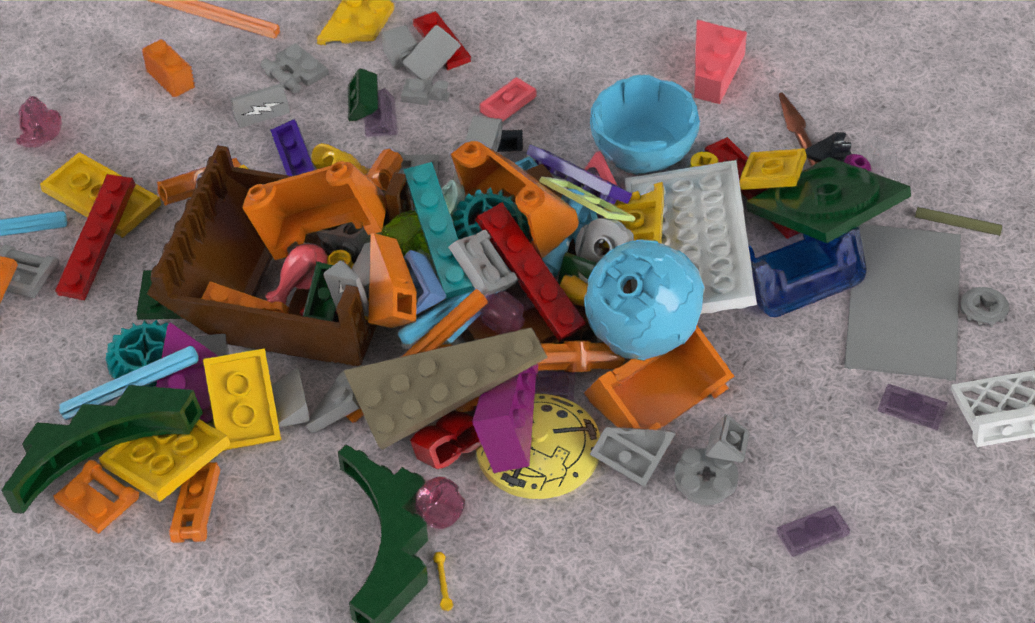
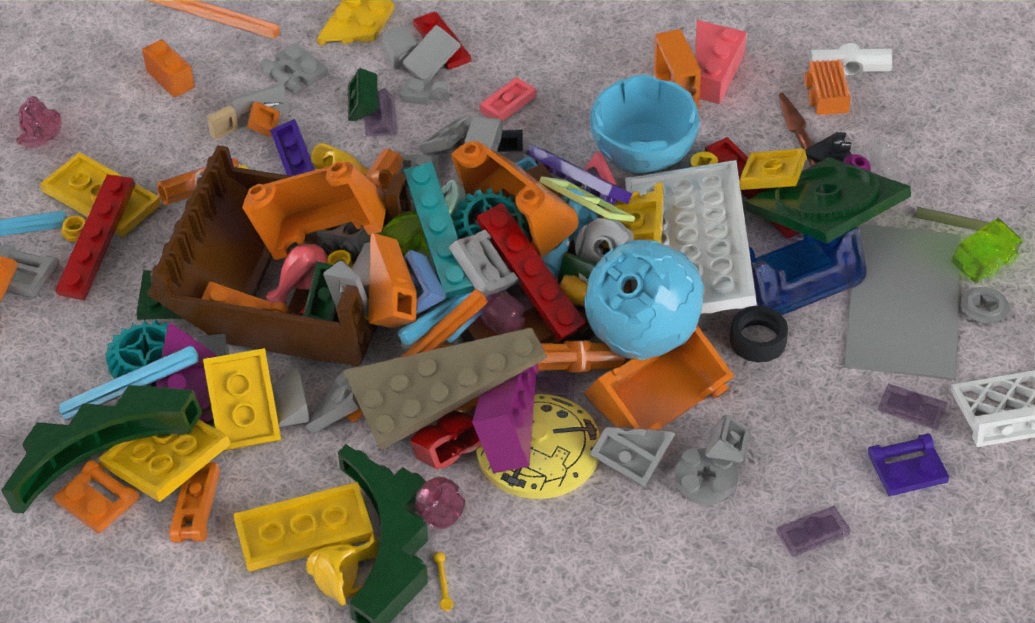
none -> yellow plate [61,216,86,242]
none -> tan plate [207,105,239,140]
none -> yellow plate [233,482,374,572]
none -> orange plate [247,101,280,136]
none -> yellow piece [306,534,380,606]
none -> light grey wing [418,114,472,155]
none -> orange window [654,29,701,109]
none -> black tyre [730,306,788,363]
none -> orange brick [804,59,851,115]
none -> white piece [809,43,892,77]
none -> dark purple plate [868,433,949,497]
none -> clear neon green brick [951,217,1023,284]

